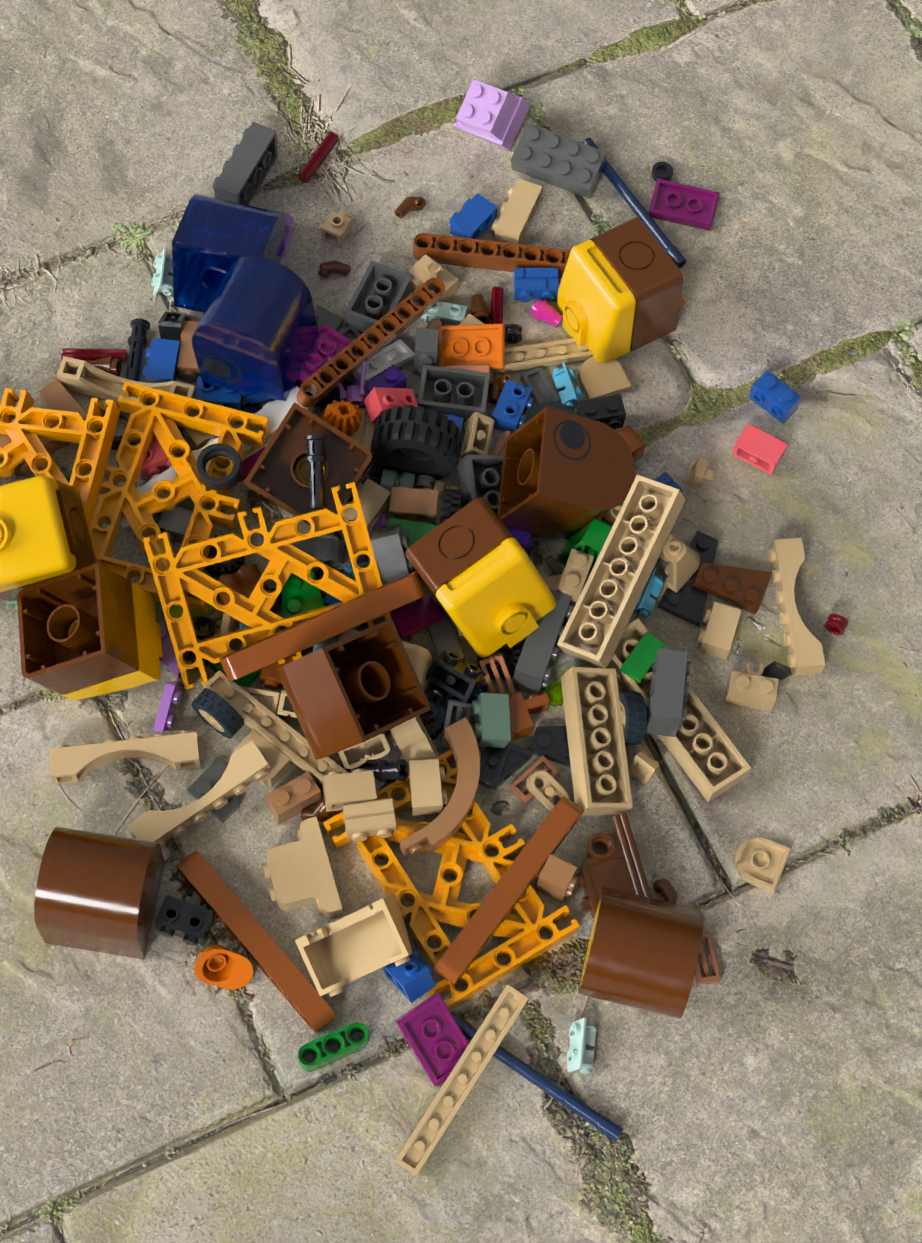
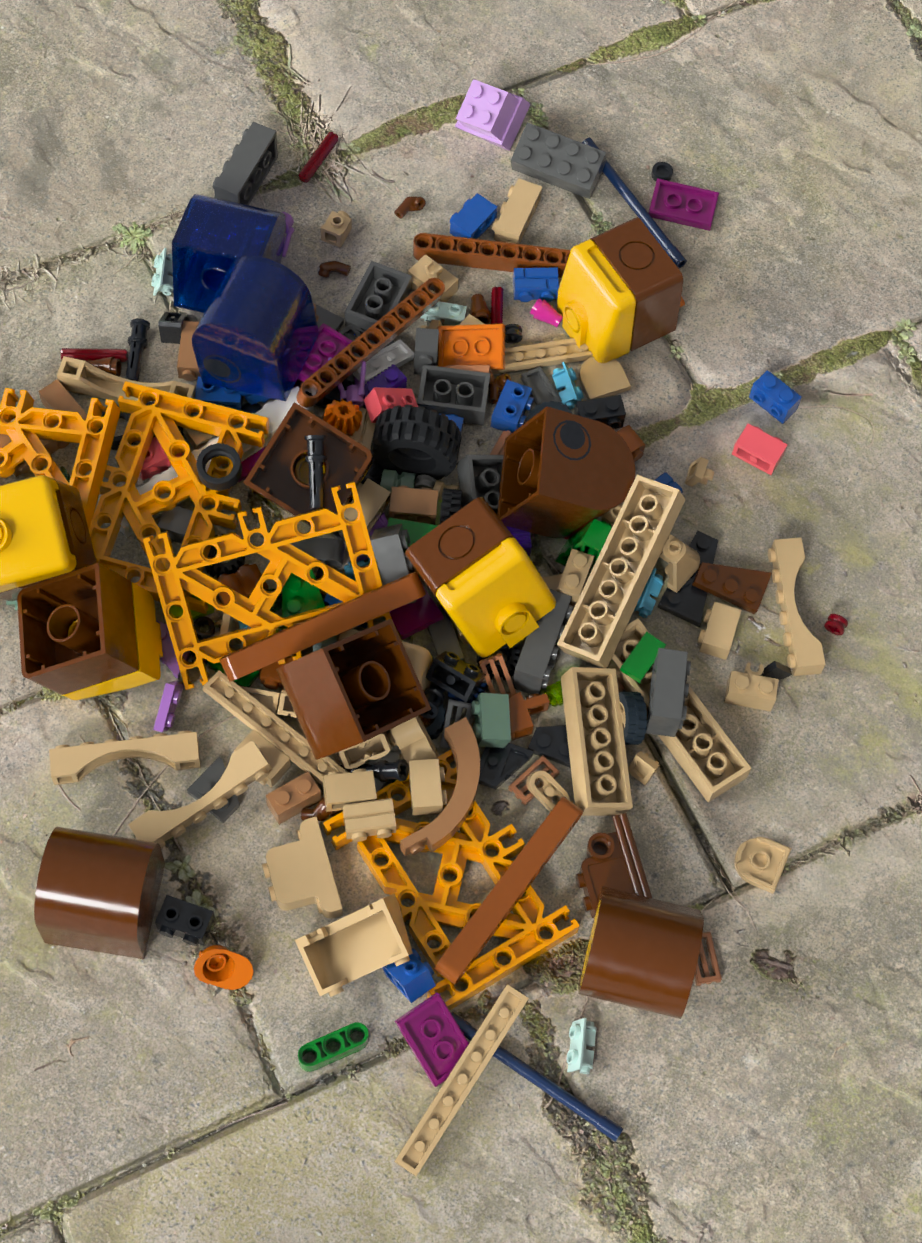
blue brick [143,338,180,383] -> none
dark orange beam [175,850,336,1033] -> none
black wheel [191,688,245,739] -> none
tan brick [457,412,495,461] -> none
medium nougat brick [536,854,579,903] -> none
reddish brown arm [653,878,677,904] -> none

